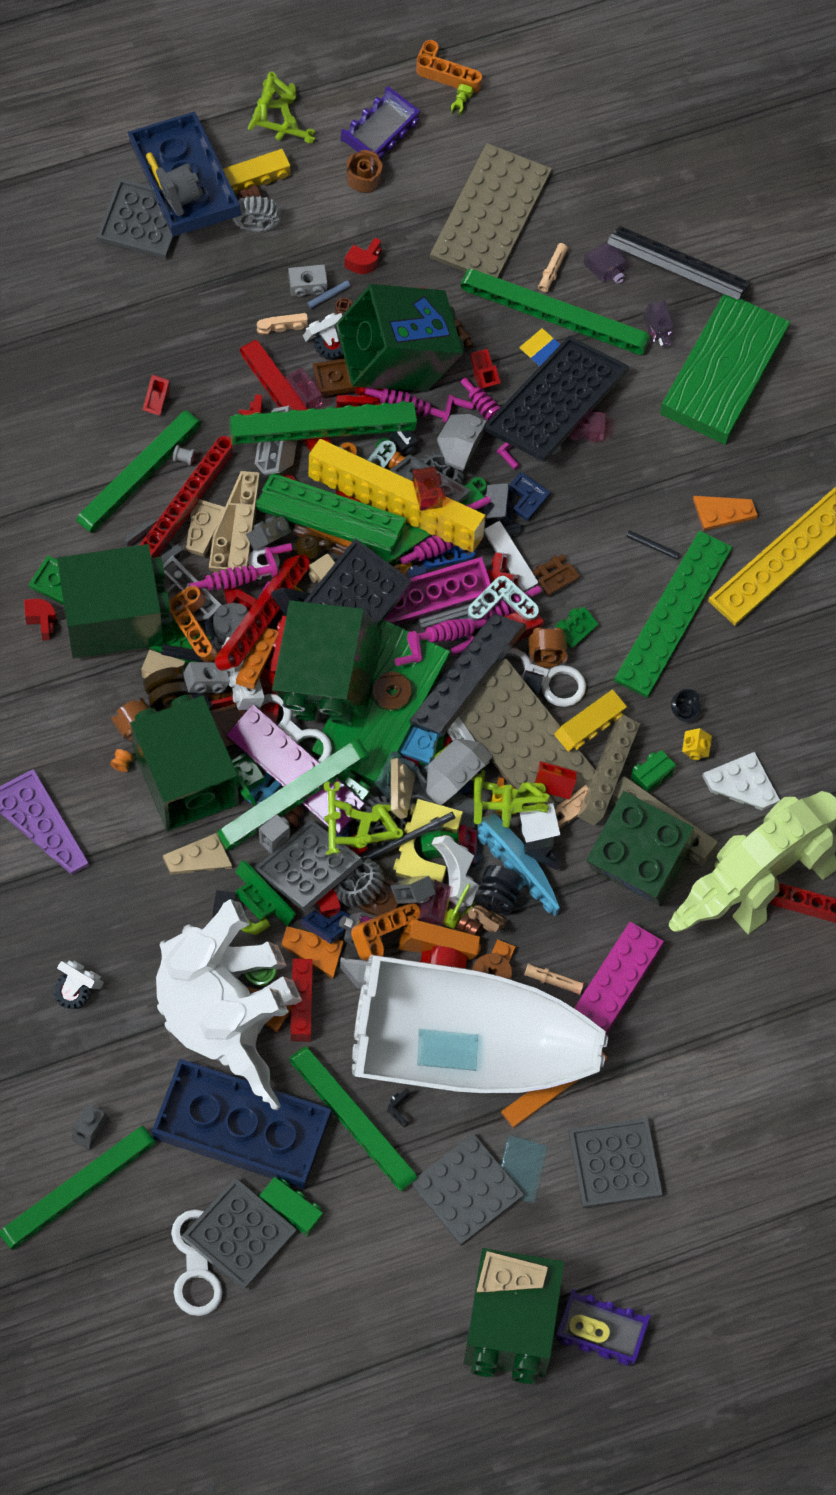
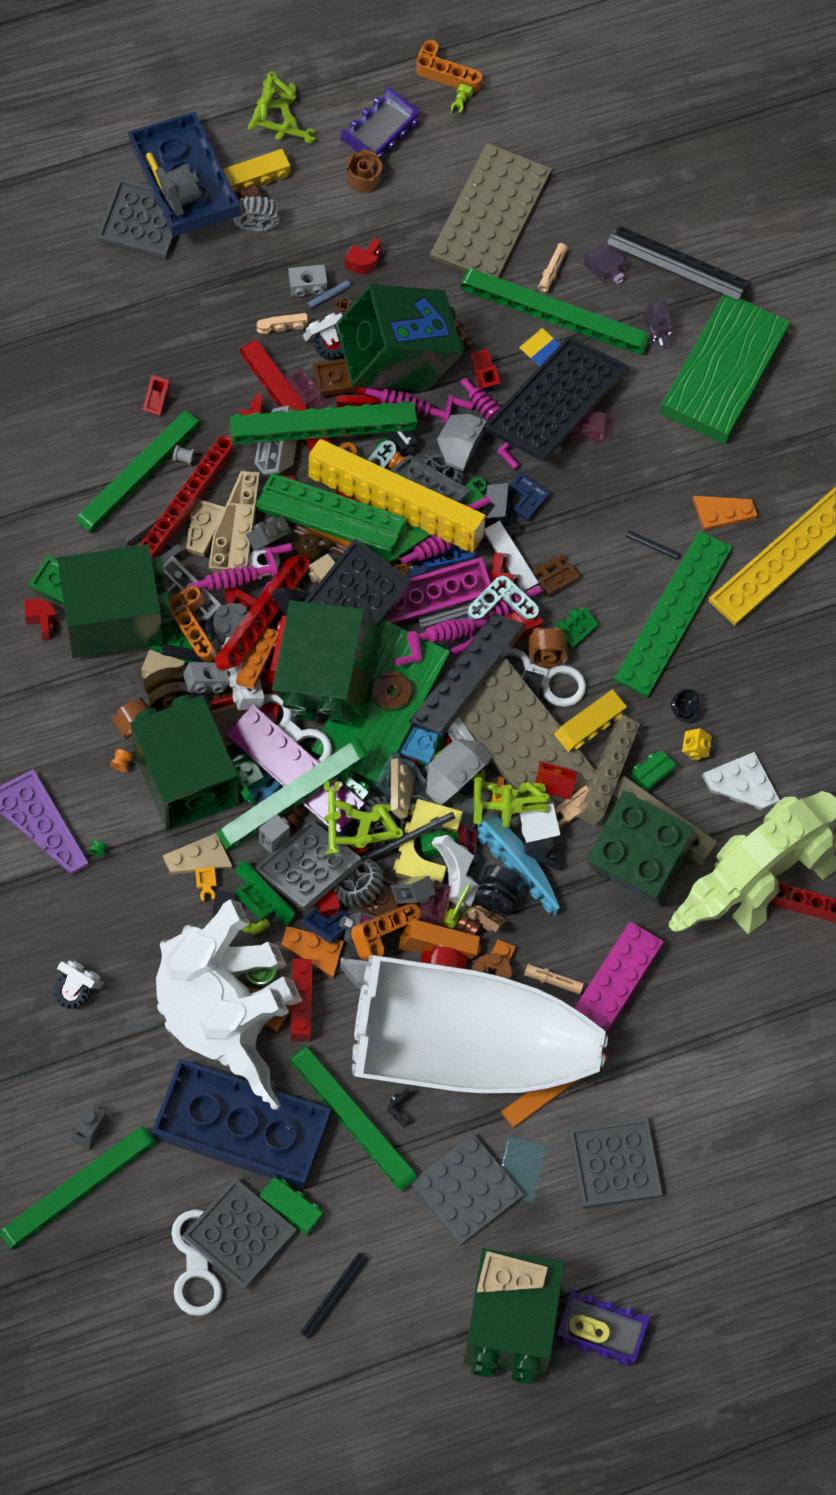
clear red brick [412,466,446,511] -> none
clear light blue piece [417,1029,478,1071] -> none
none -> green bush [88,840,108,857]
none -> light orange plate [195,866,217,902]
none -> black axle [301,1252,367,1339]

